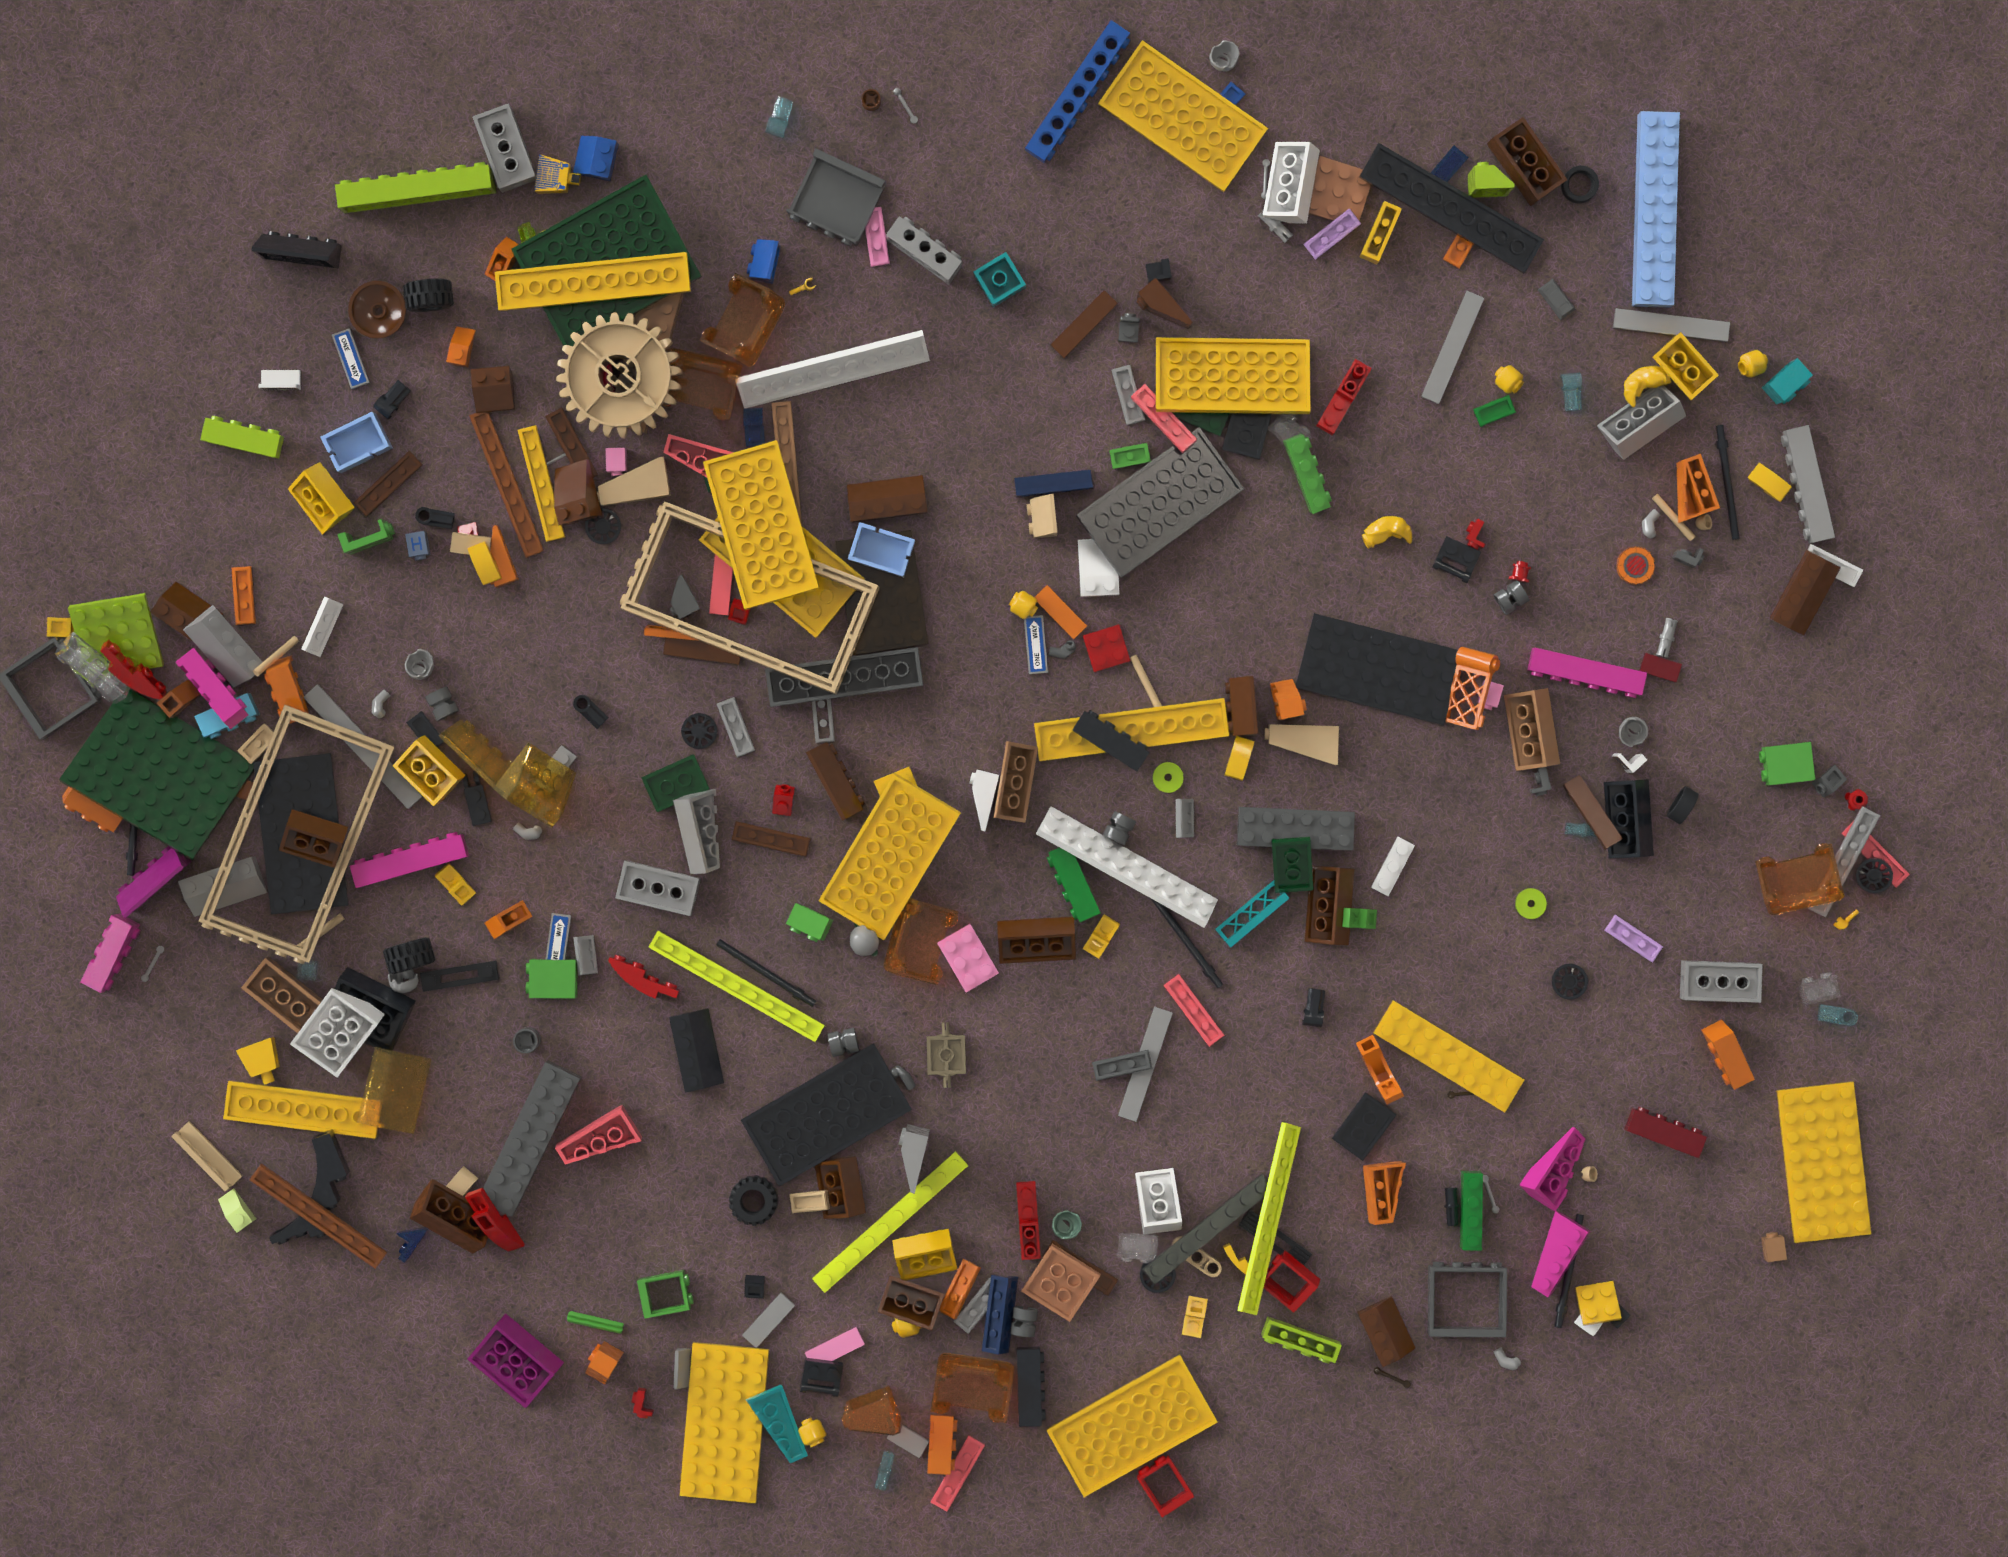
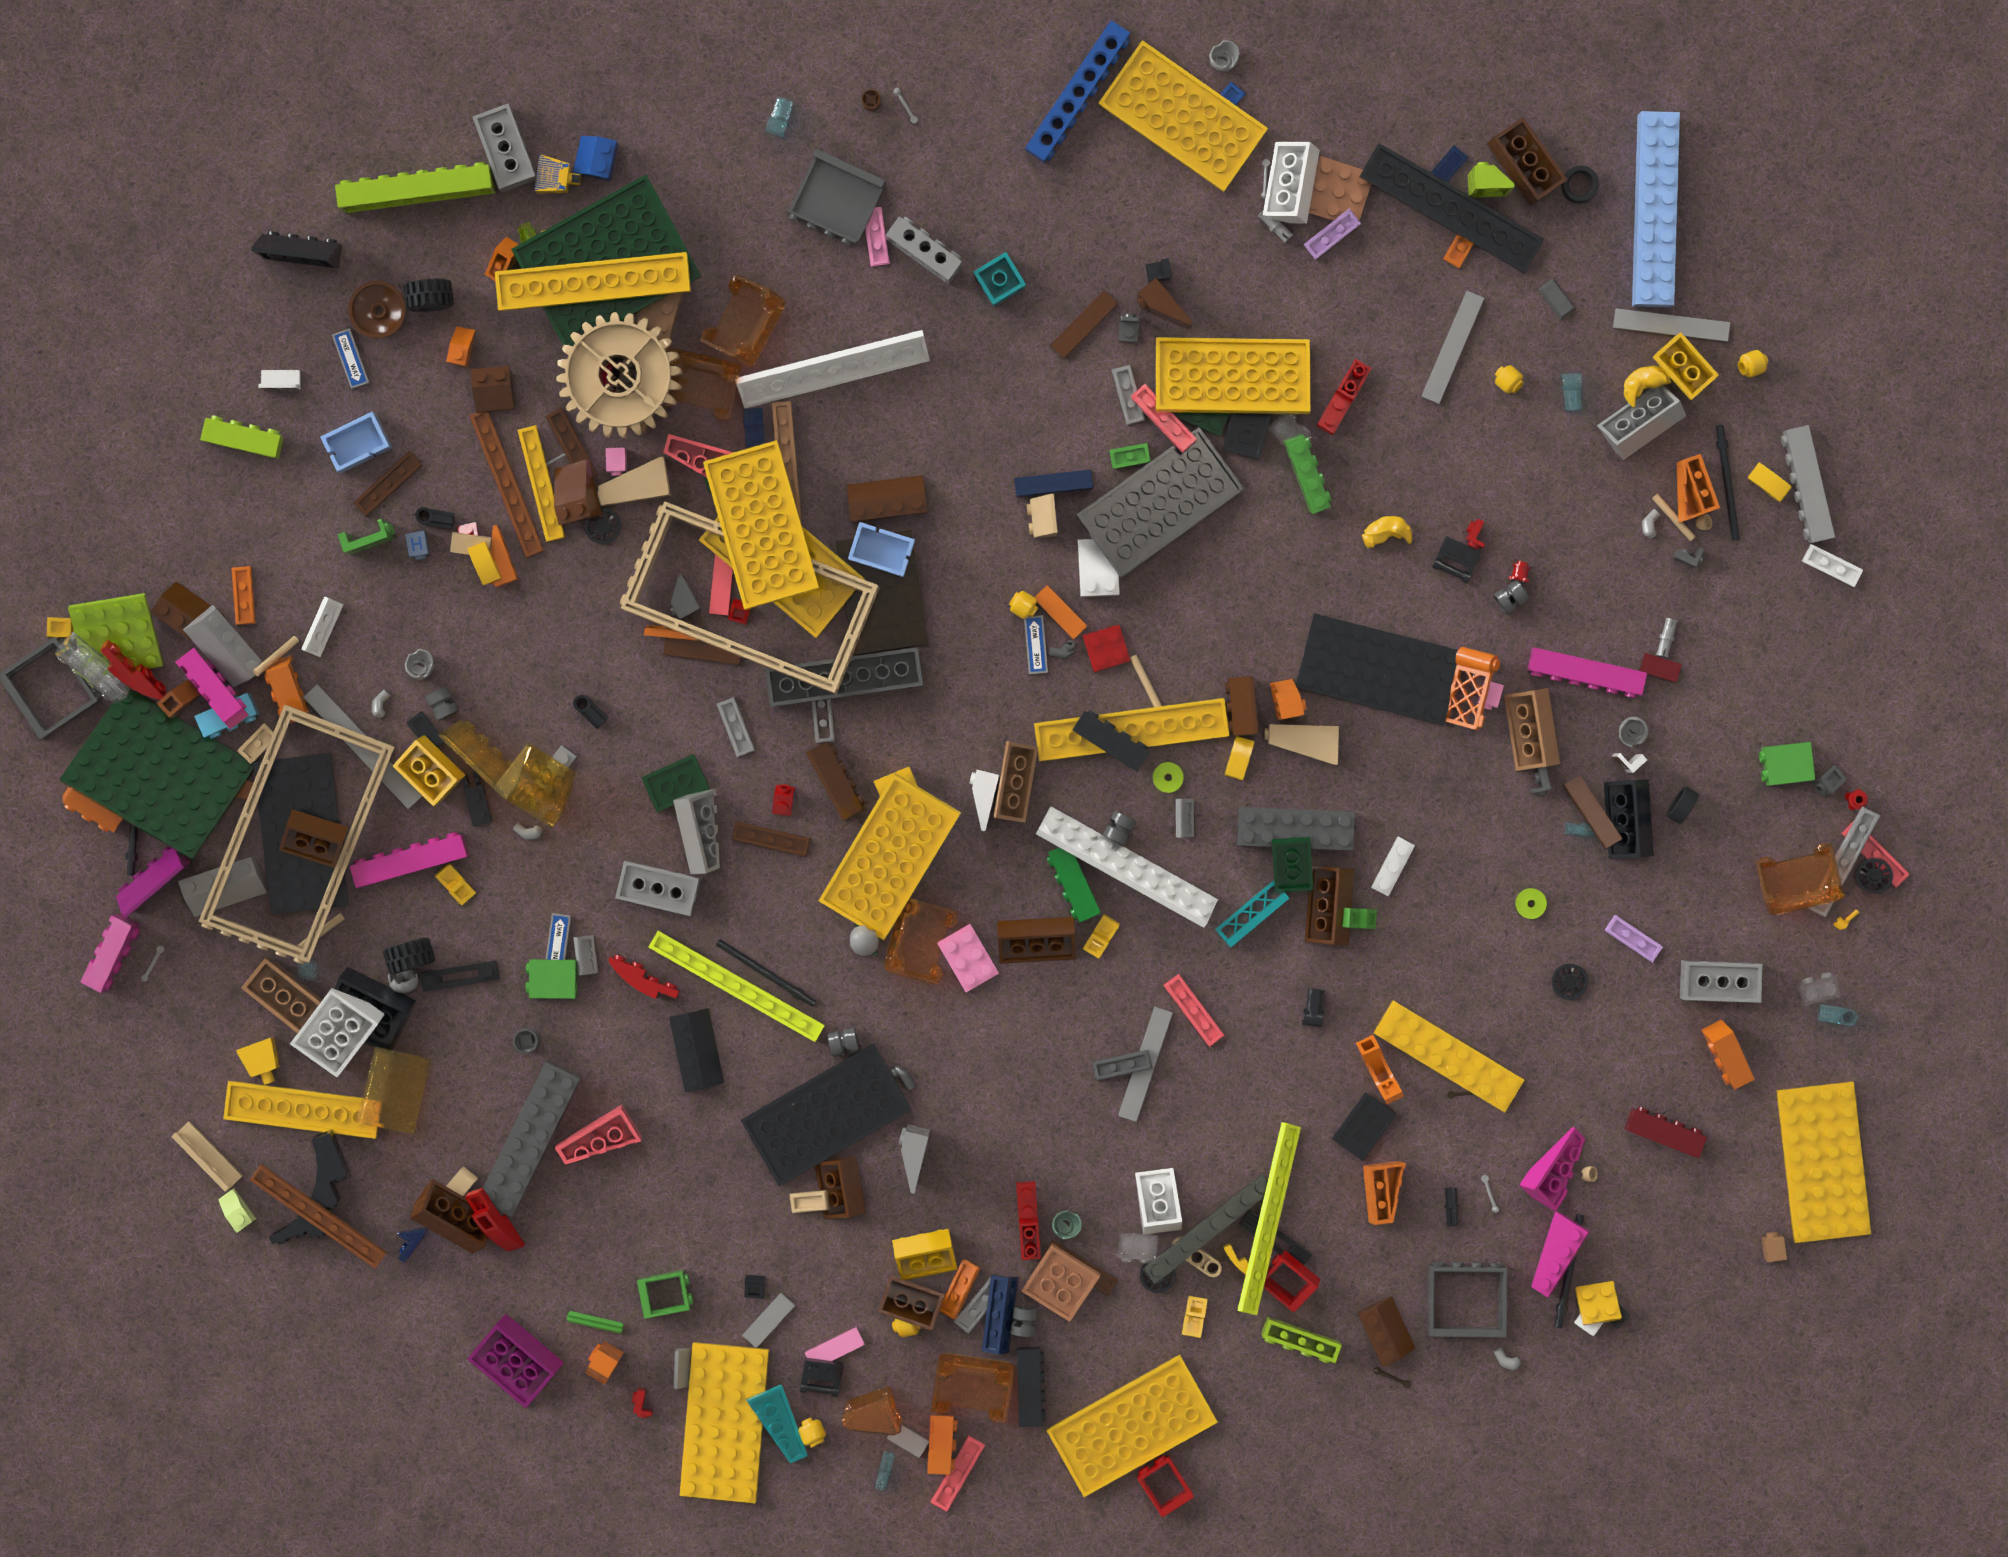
yellow slope [288,462,355,535] -> none
black piece [373,380,411,420] -> none
orange slope [484,900,533,939] -> none
black wheel [681,713,717,749] -> none
black tyre [729,1175,778,1226] -> none
blue slope [747,239,781,284] -> none
bright green brick [786,903,833,942] -> none
yellow hand [789,278,816,295] -> none
neon yellow plate [812,1151,968,1293] -> none
dark tan plate [927,1022,966,1088] -> none
black bar [1149,897,1223,989] -> none
yellow brick [1359,201,1402,265] -> none
green brick [1460,1171,1483,1251] -> none
green tile [1473,395,1516,427] -> none
tile [1616,546,1655,585] -> none
teal brick [1762,358,1813,405] -> none
reddish brown slope [1770,550,1841,635] -> none

